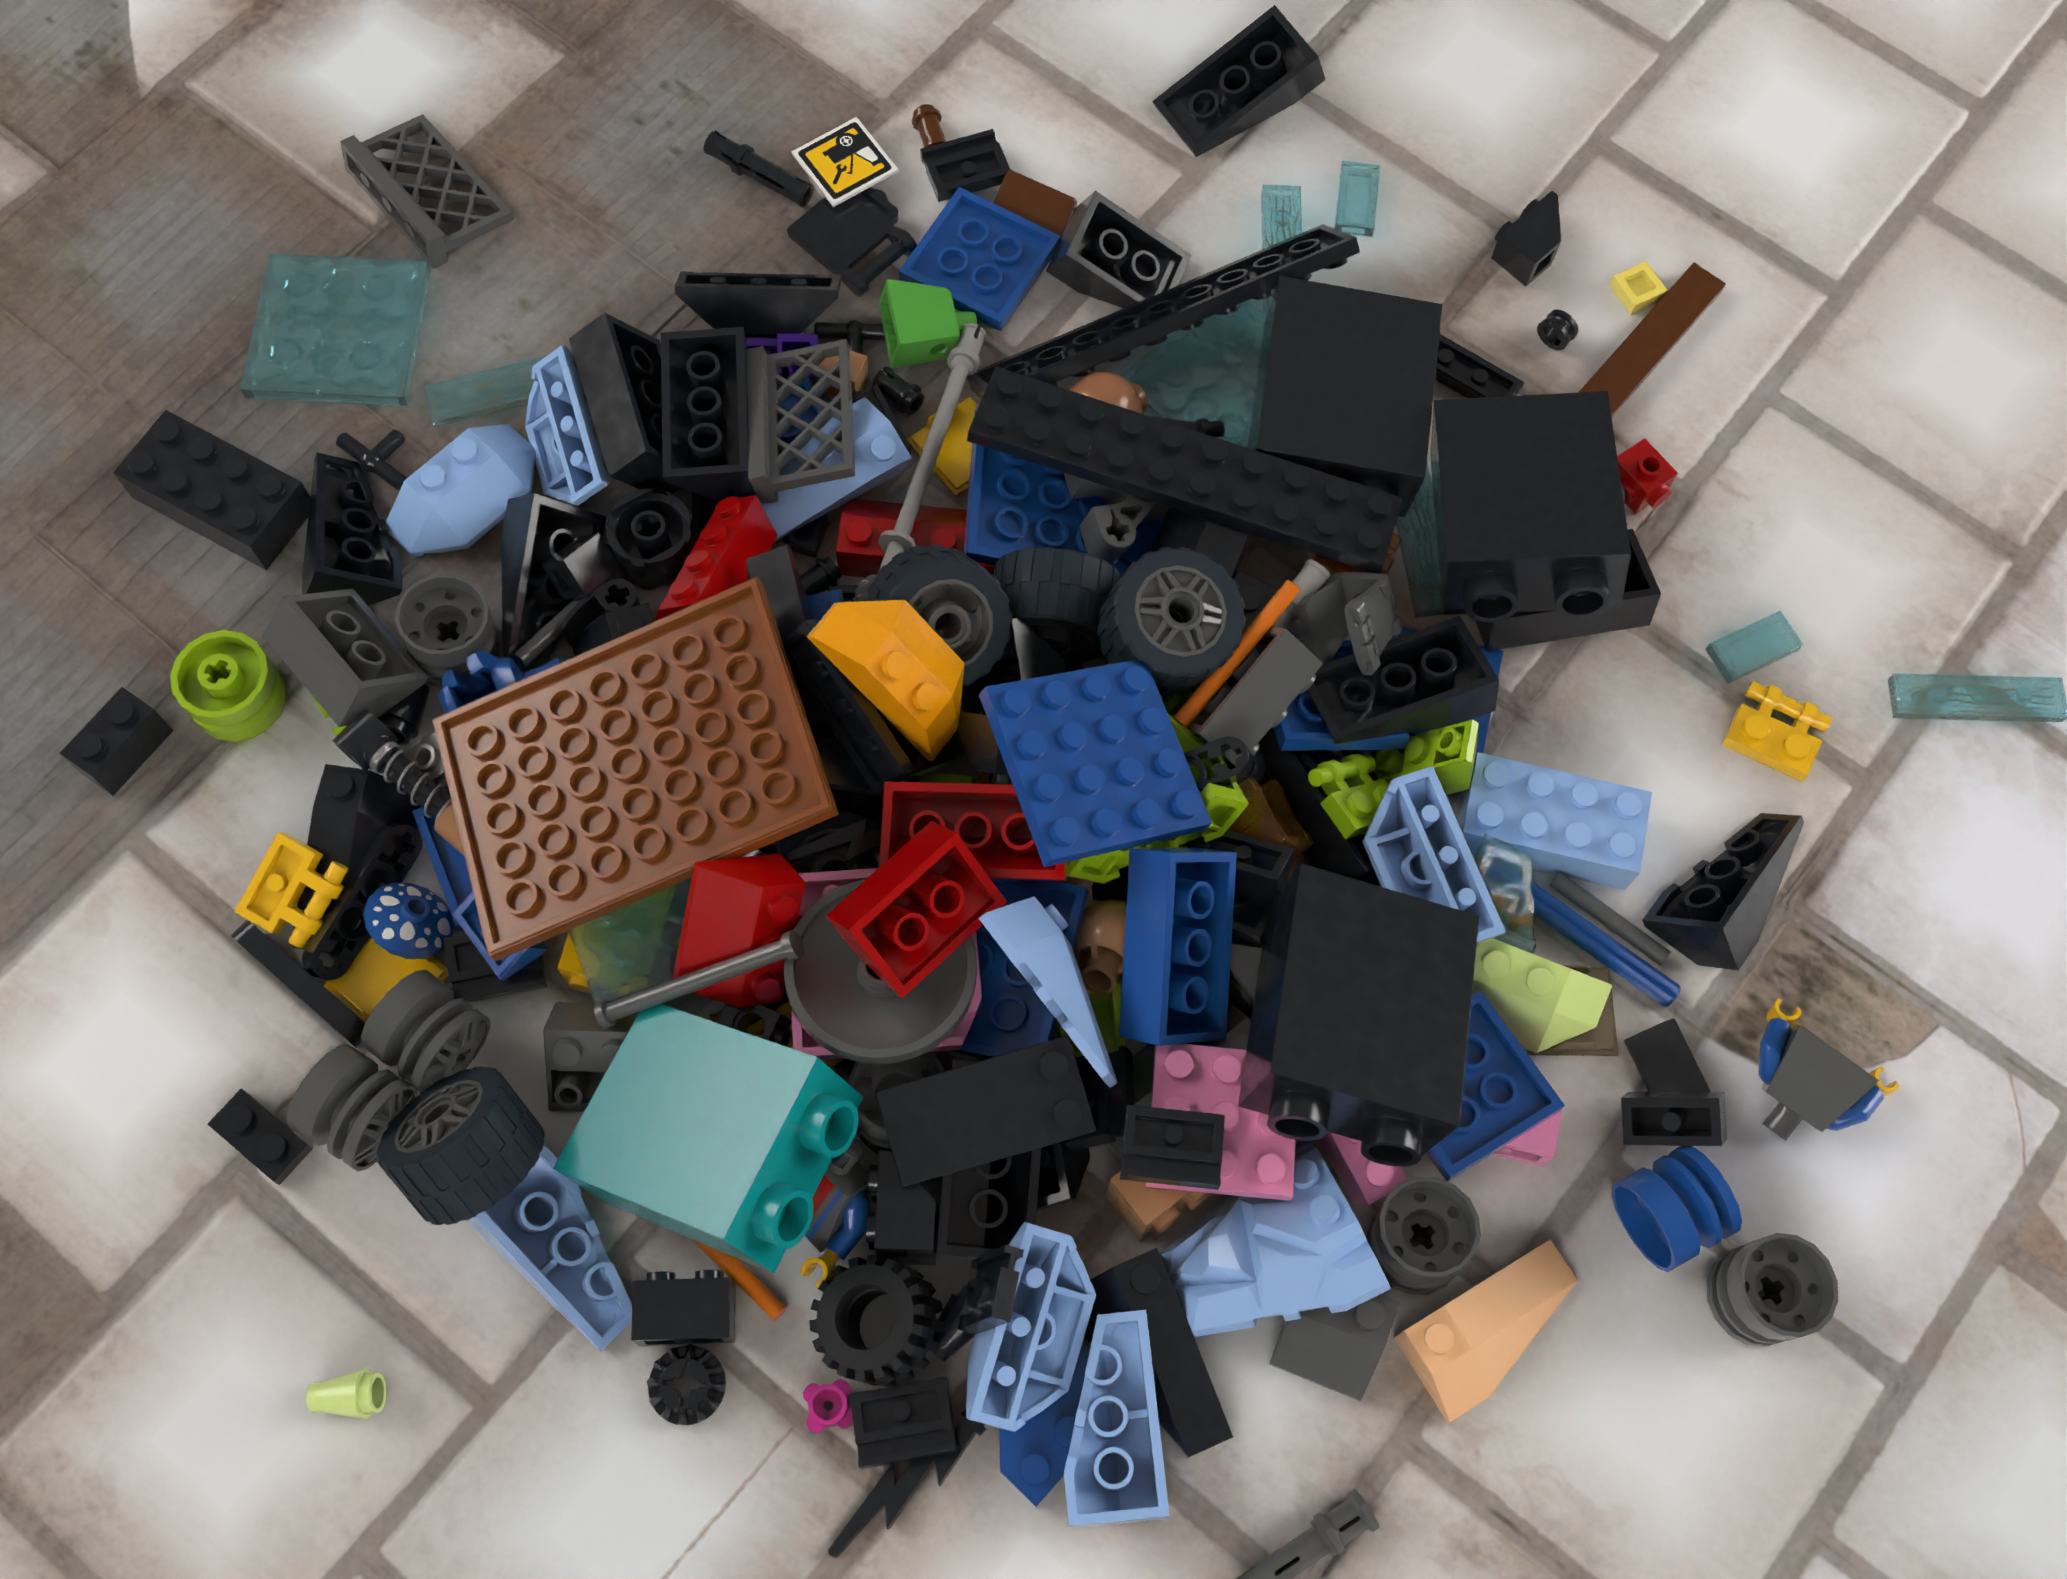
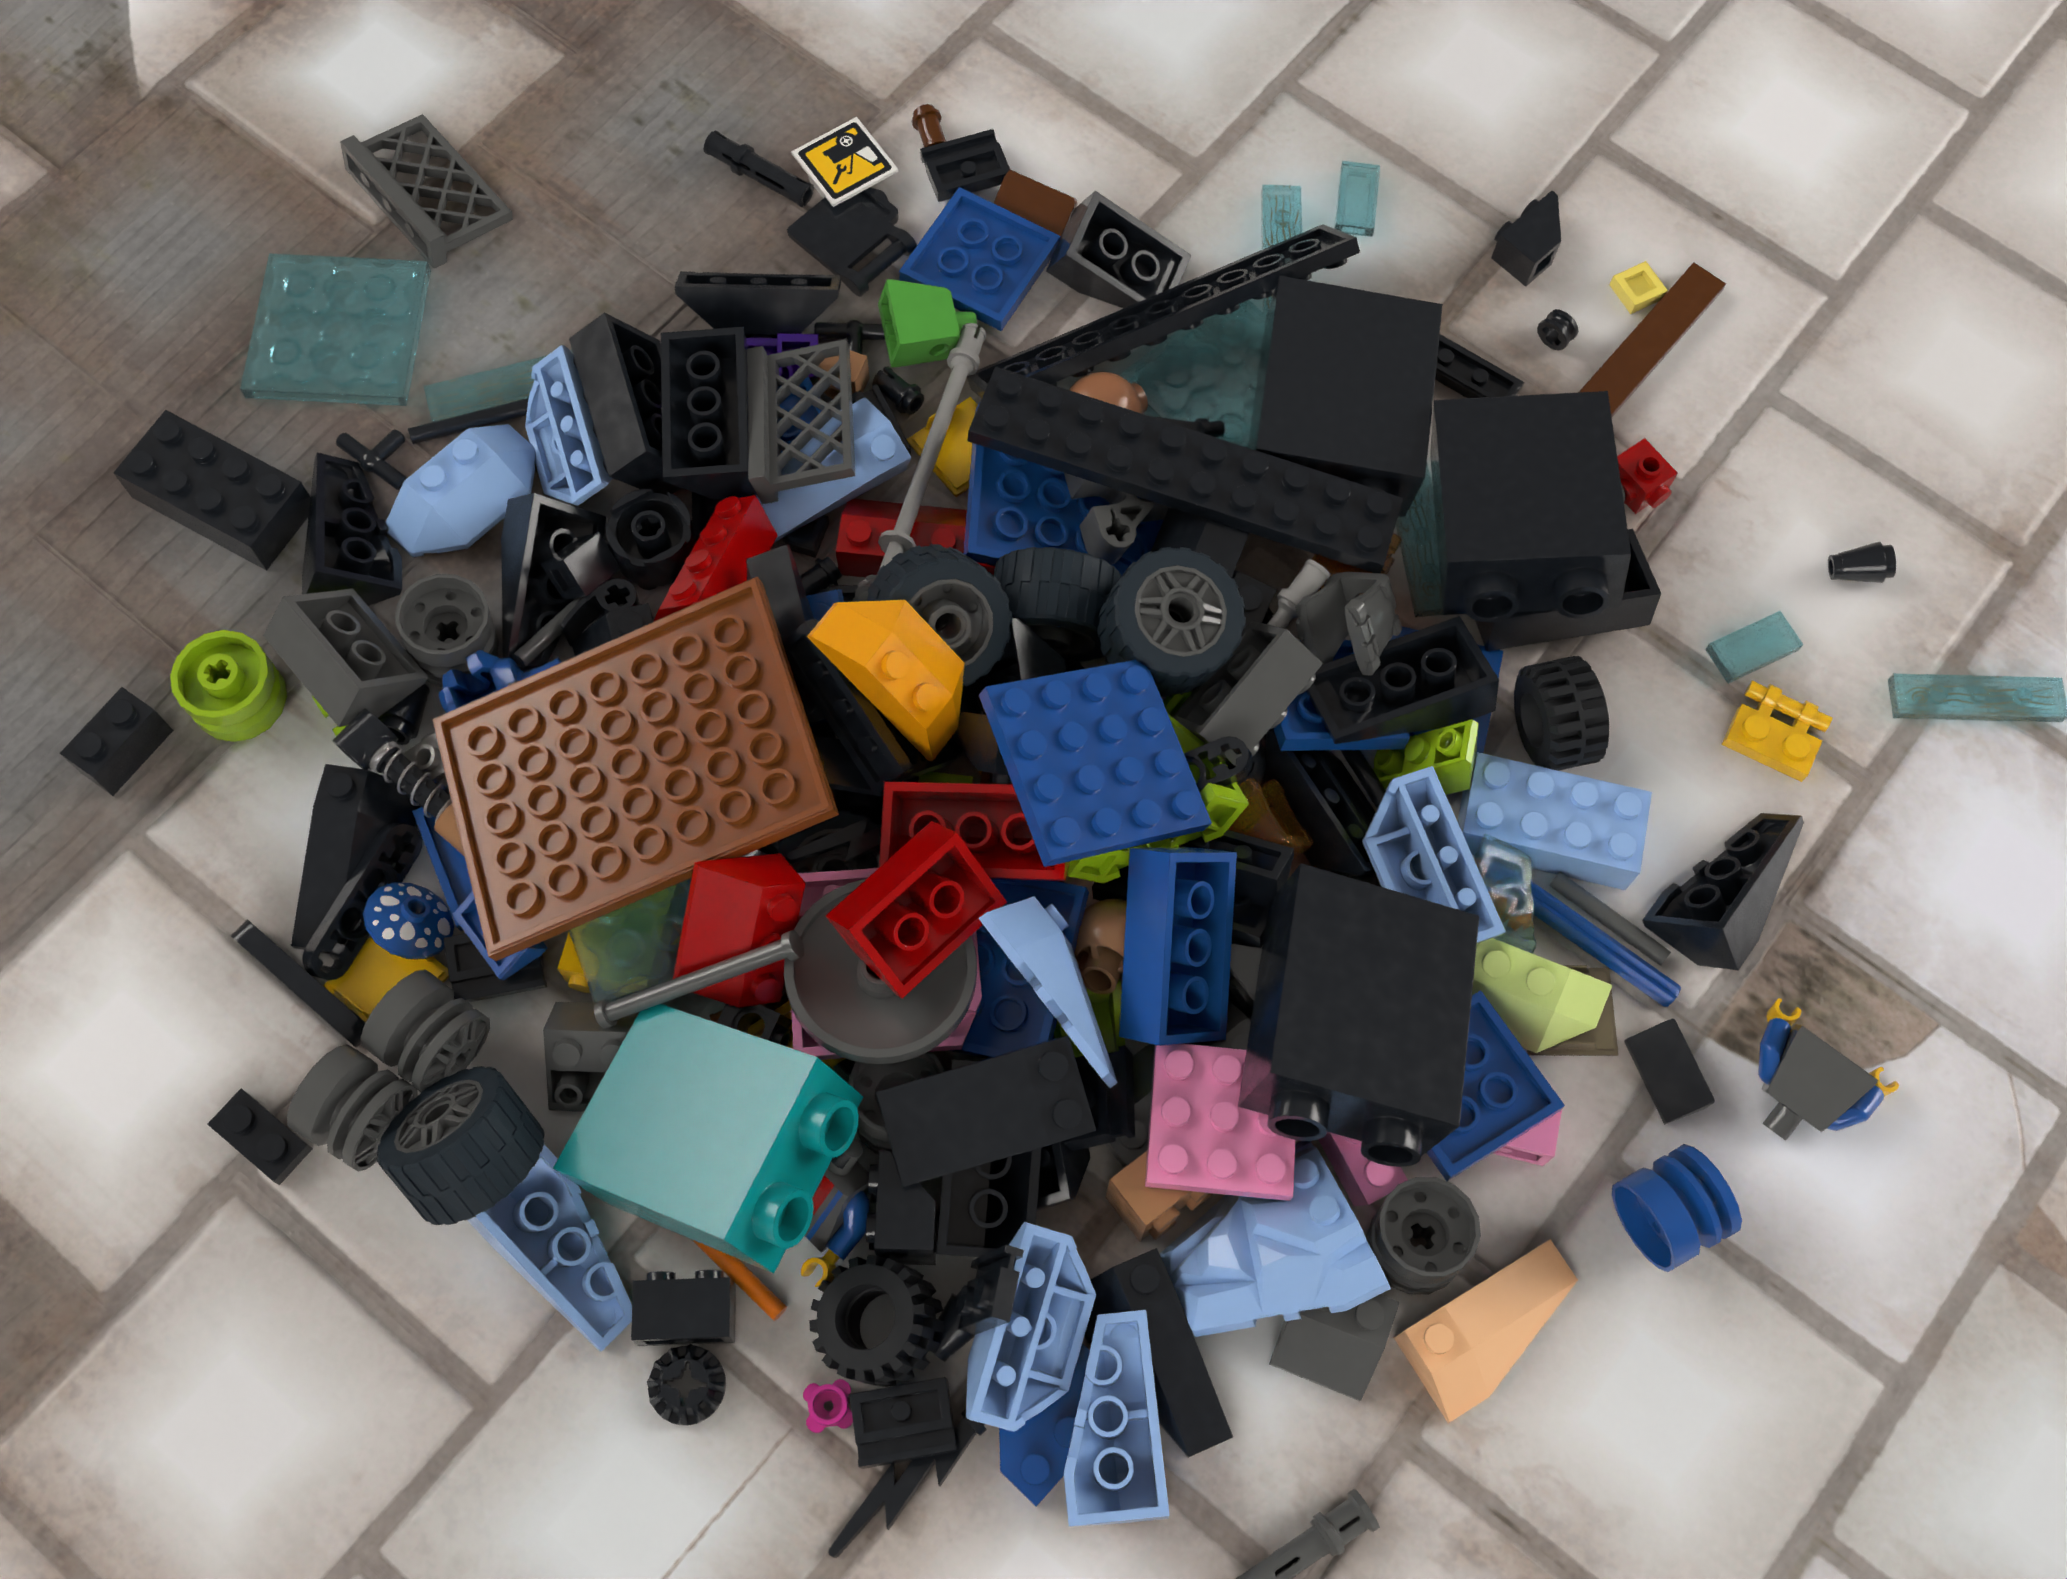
yellow plate [234,832,348,949] -> none
yellowish green cone [306,1368,386,1419] -> none
black plate [1120,1105,1225,1190] -> none
black slope [1152,5,1326,157] -> none
orange bar [1173,580,1301,728] -> none
lime plate [1308,754,1388,839] -> none
black brick [1621,1092,1727,1146] -> none
dark grey wheel [1707,1233,1838,1347] -> none
none -> black bar [408,398,528,444]
none -> black tyre [1514,656,1609,771]
none -> black cone [1828,542,1896,583]

